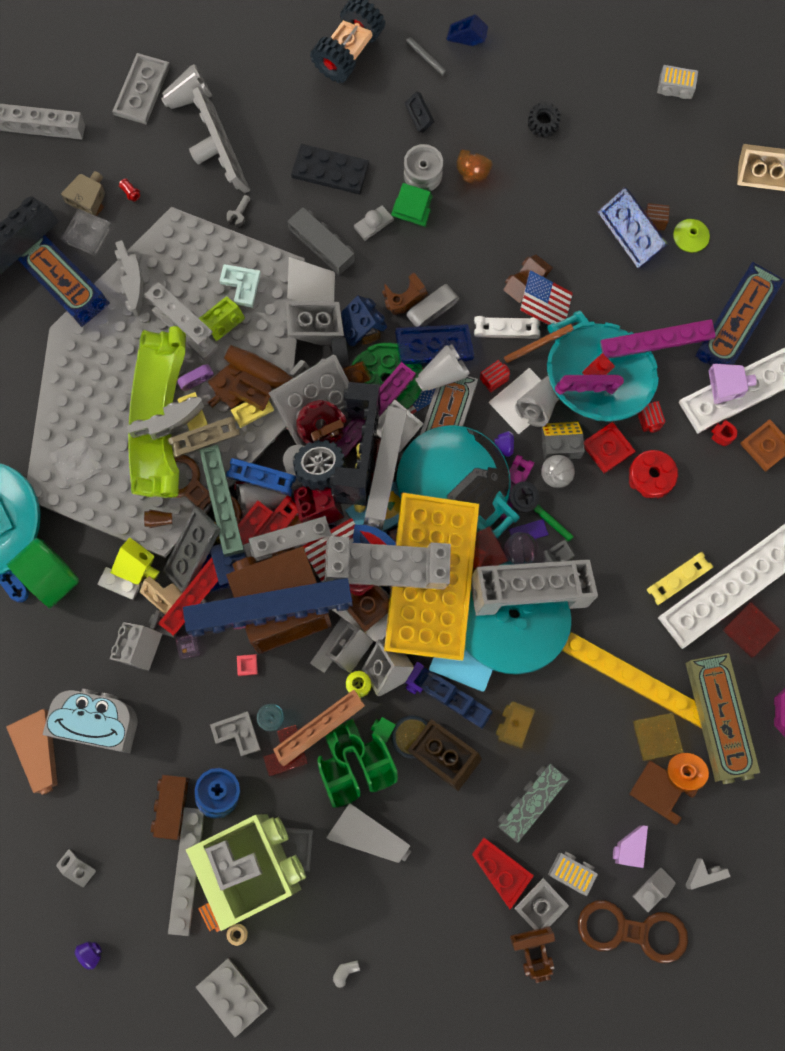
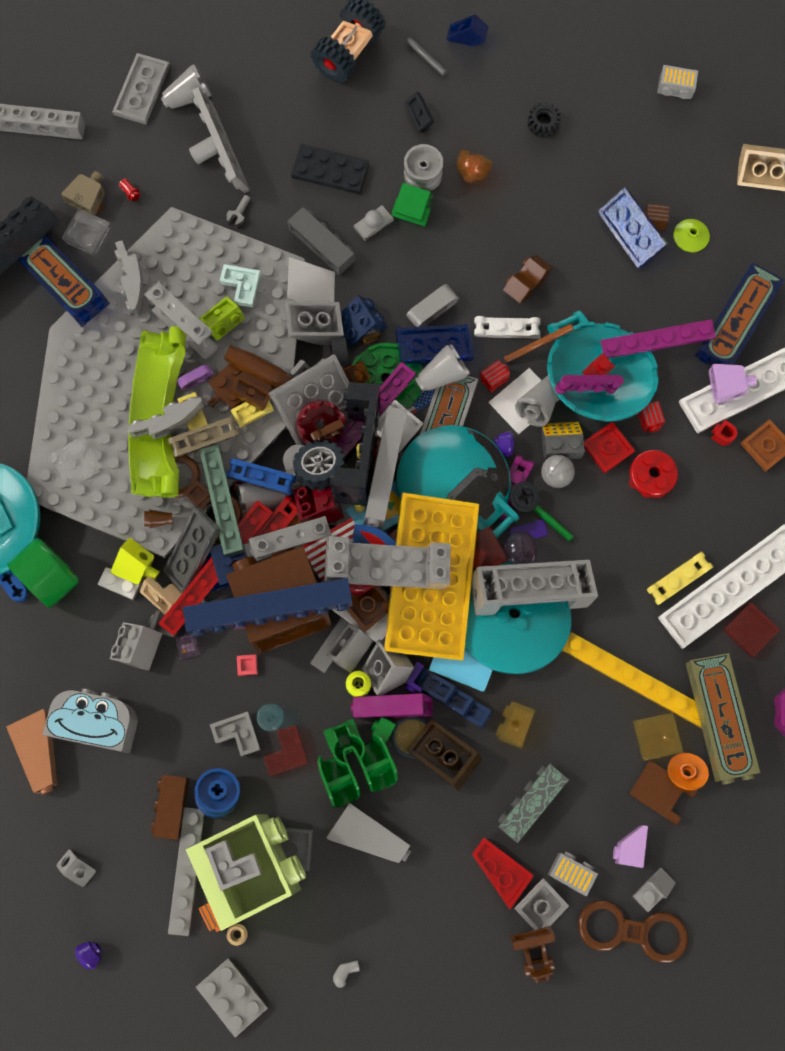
nougat plate [273,690,365,766] -> none
reddish brown tile [382,273,429,315] -> none
sticker [520,270,573,325] -> none
dark grey bracket [543,539,577,562] -> none
light grey slope [686,858,730,889] -> none
none -> magenta slope [351,694,433,719]

